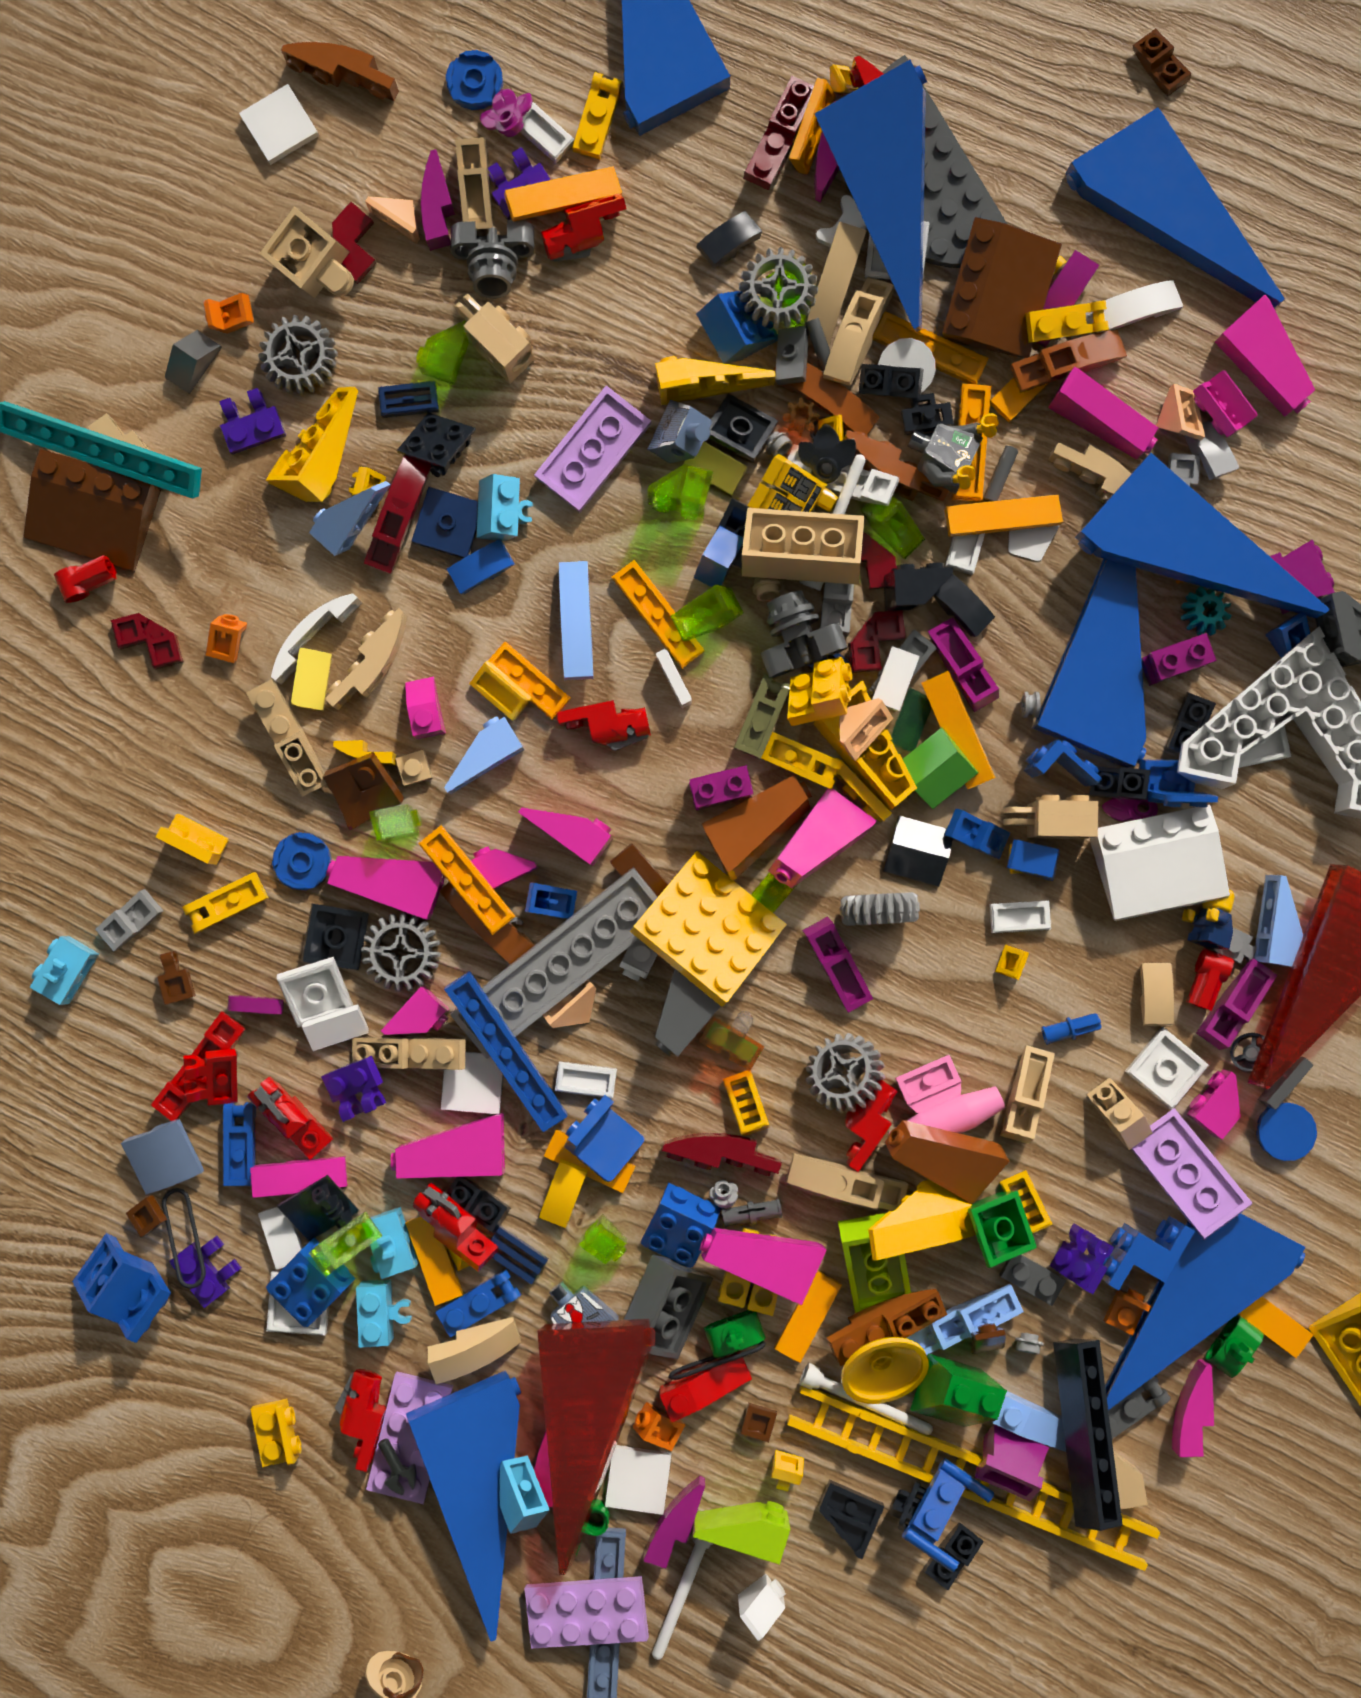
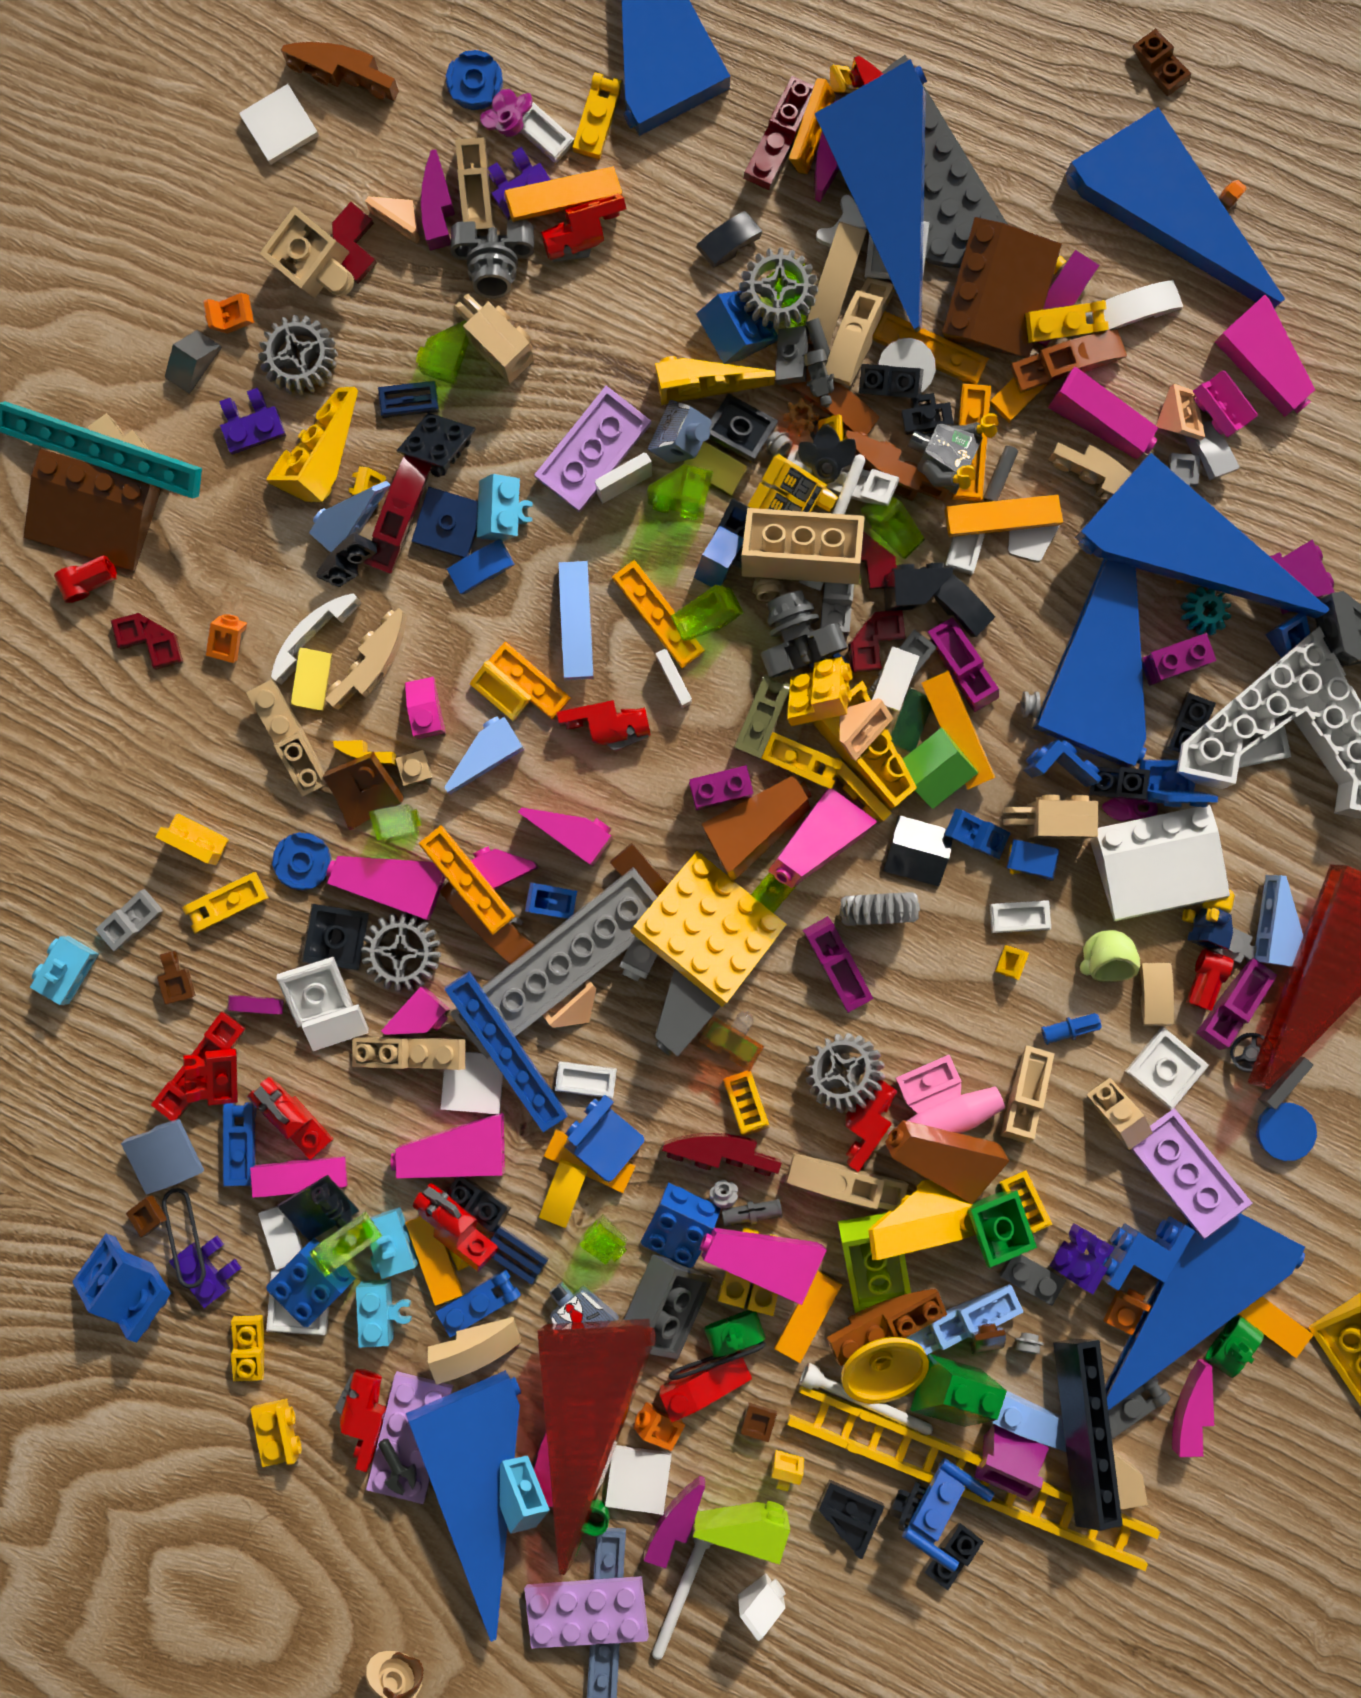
dark purple plate [321,1055,386,1122] -> none
dark pink slope [1187,1069,1241,1140] -> none
none -> yellow slope [231,1315,264,1381]
none -> black slope [316,532,377,587]
none -> white tile [595,453,652,504]
none -> dark grey piece [802,349,834,408]
none -> yellowish green piece [1080,930,1140,982]
none -> orange tile [1219,180,1247,211]

